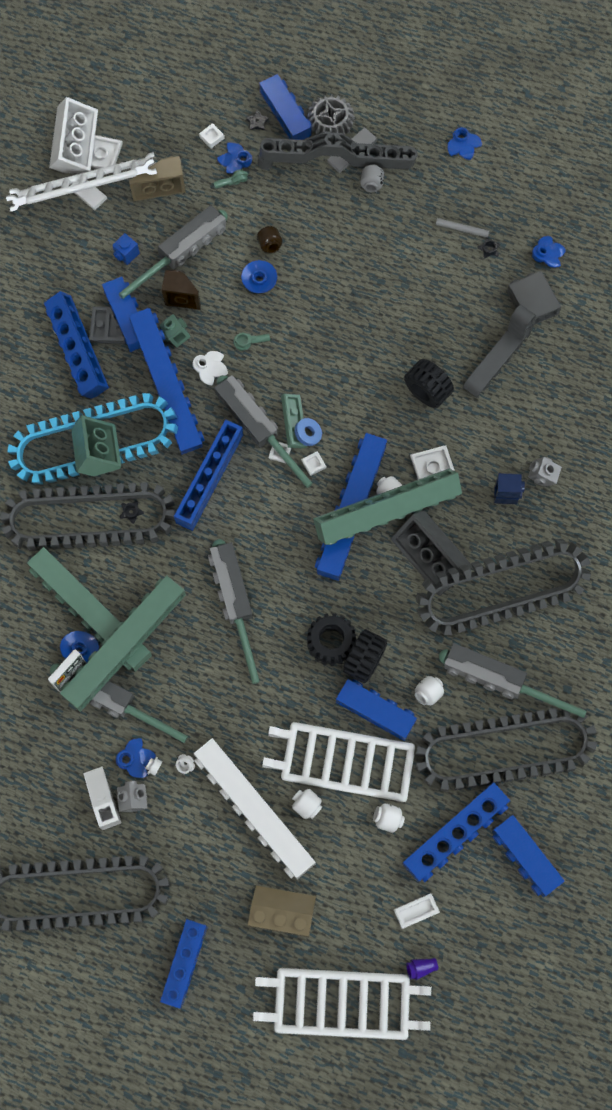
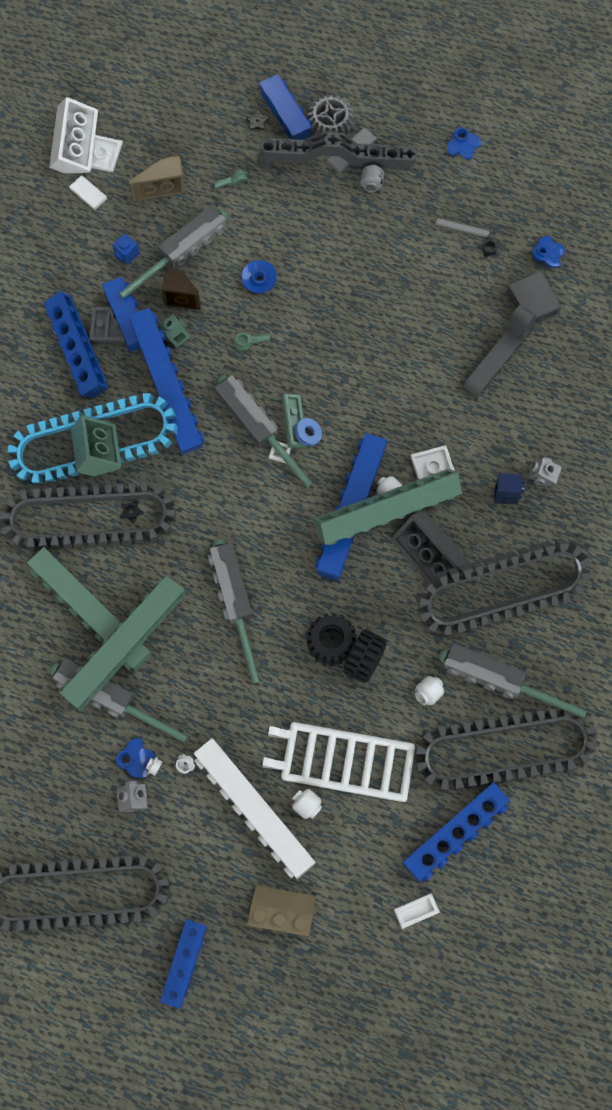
white bar [6,152,157,211] -> none
tile [48,650,86,692] -> none
blue dish [60,631,99,664] -> none
white slope [83,767,122,830] -> none
blue brick [174,419,243,531] -> none
white plate [192,351,228,385] -> none
white plate [199,123,224,148] -> none
blue plate [217,142,252,174] -> none
white bar [253,968,431,1040] -> none
dark brown head [257,226,282,253] -> none
white tile [301,451,326,476] -> none
blue brick [336,679,417,742] -> none
white head [373,803,405,833] -> none
black tyre [404,359,454,408] -> none
dark purple cone [406,958,438,980] -> none
blue brick [492,815,565,897] -> none

